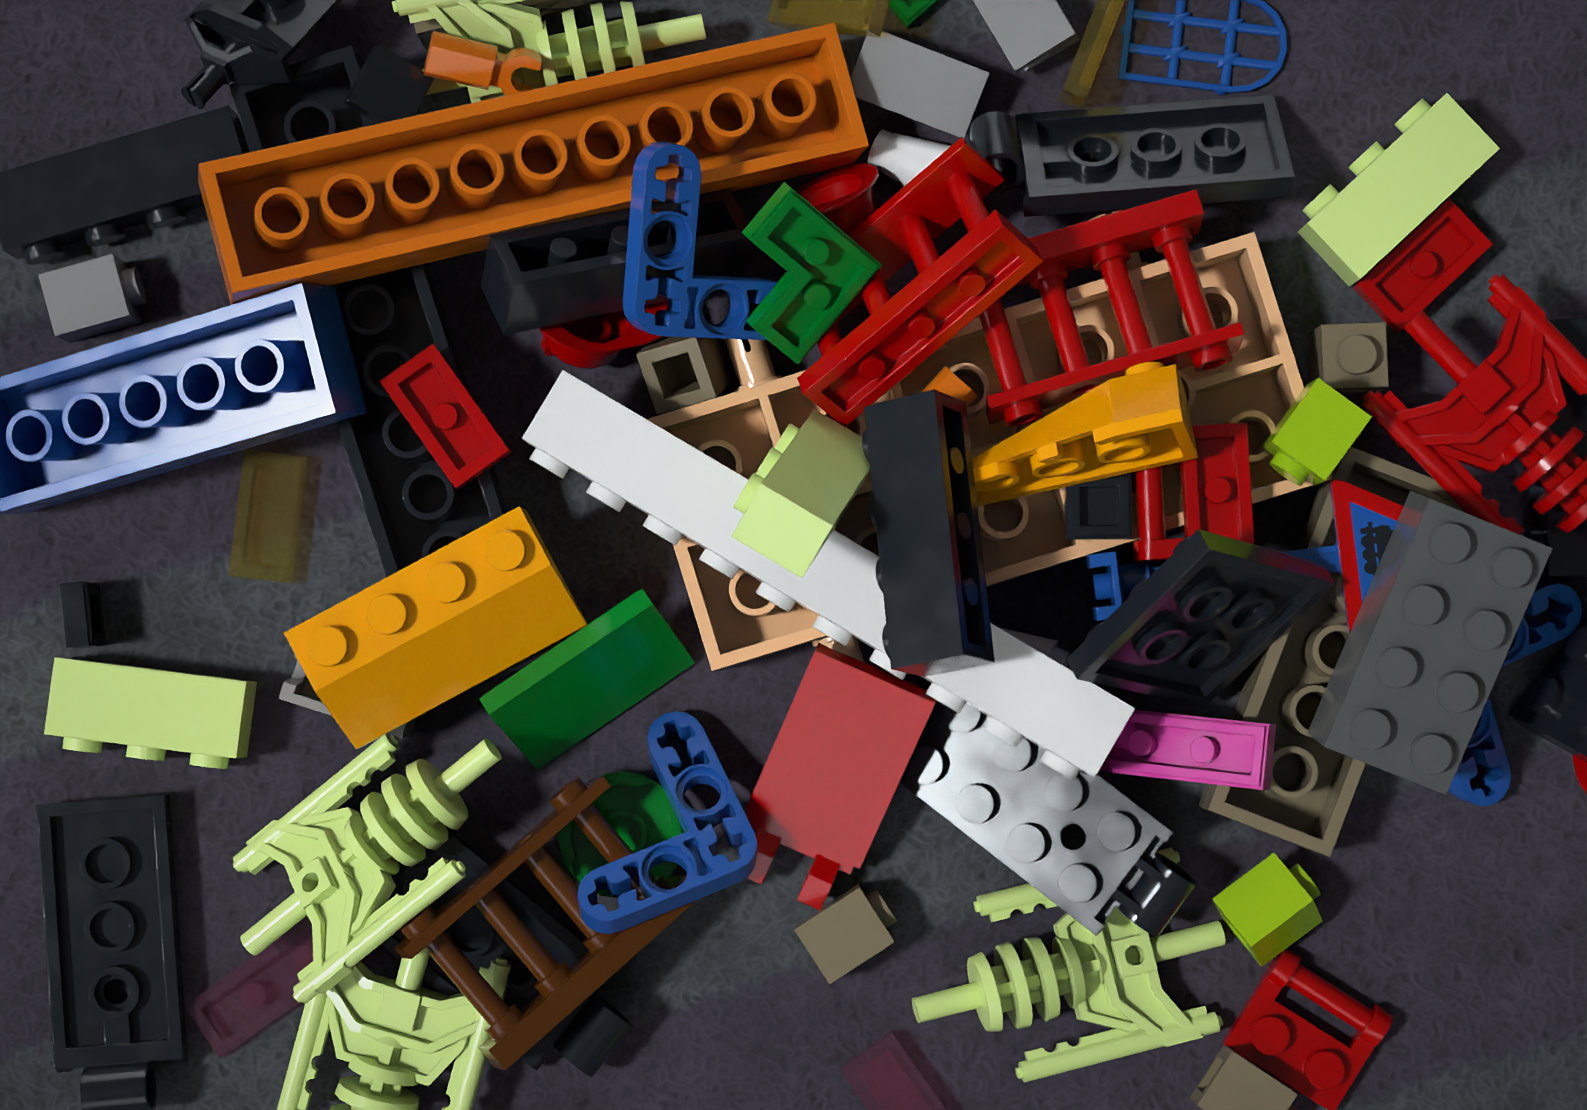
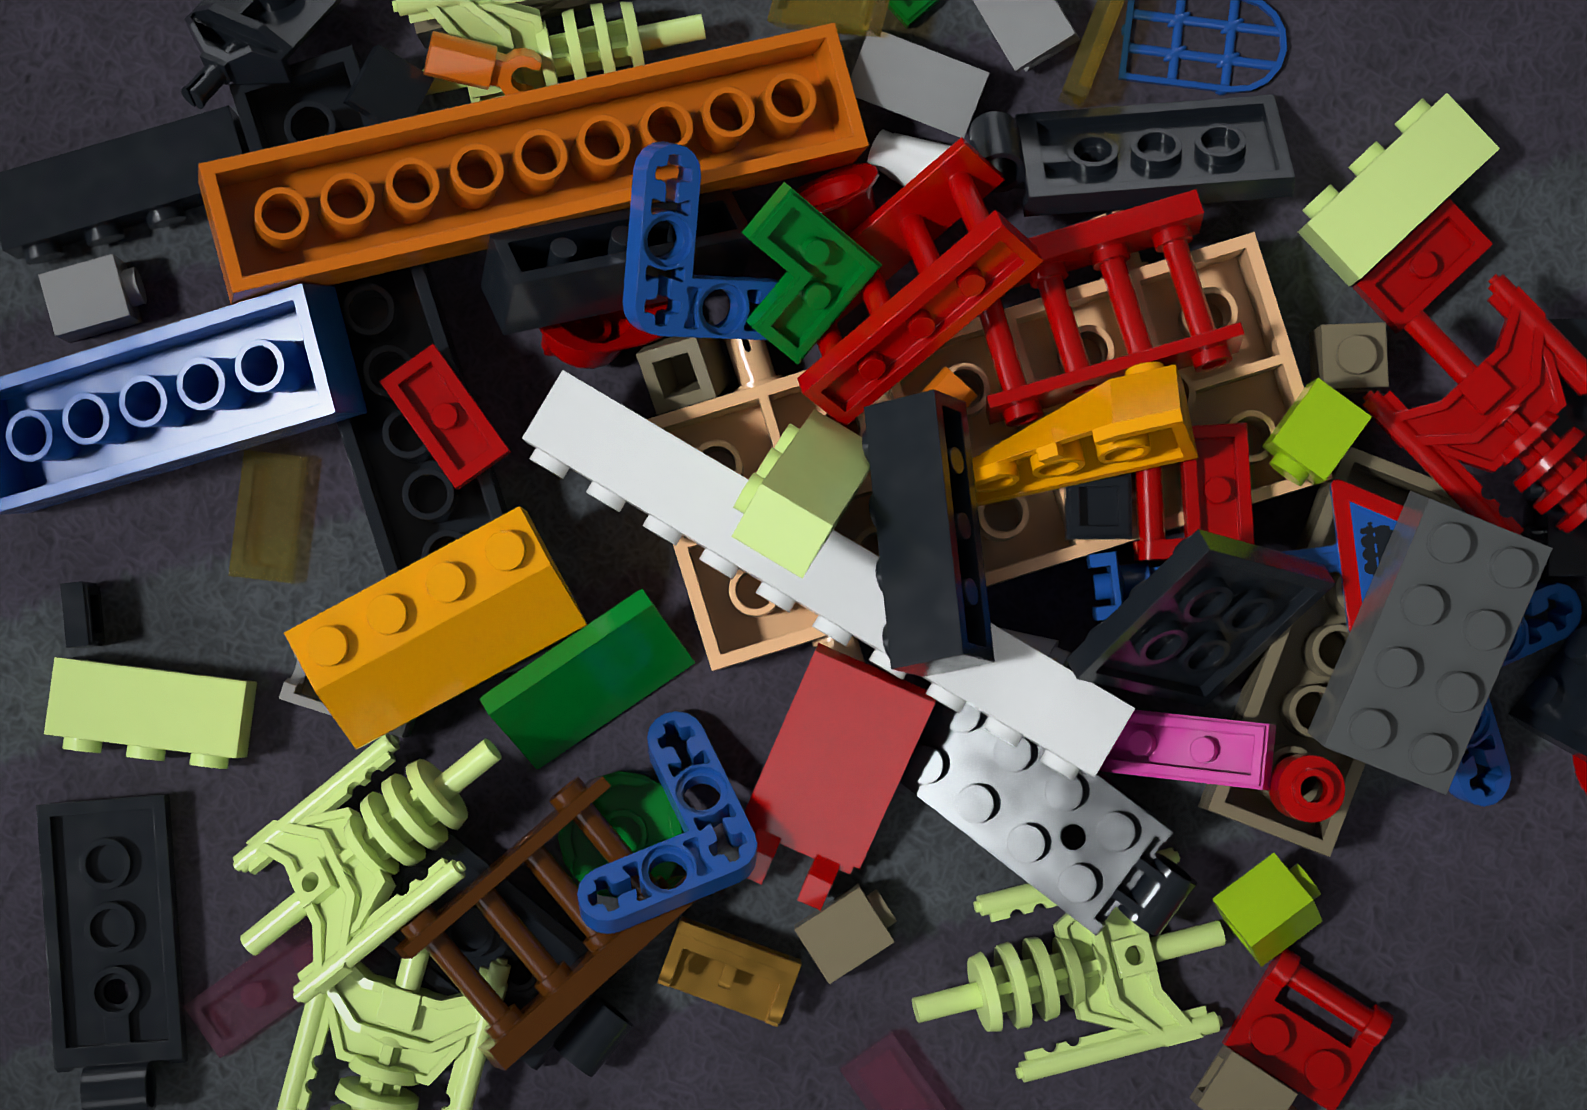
none -> pearl gold hinge [657,916,802,1027]
none -> red brick [1269,754,1345,823]

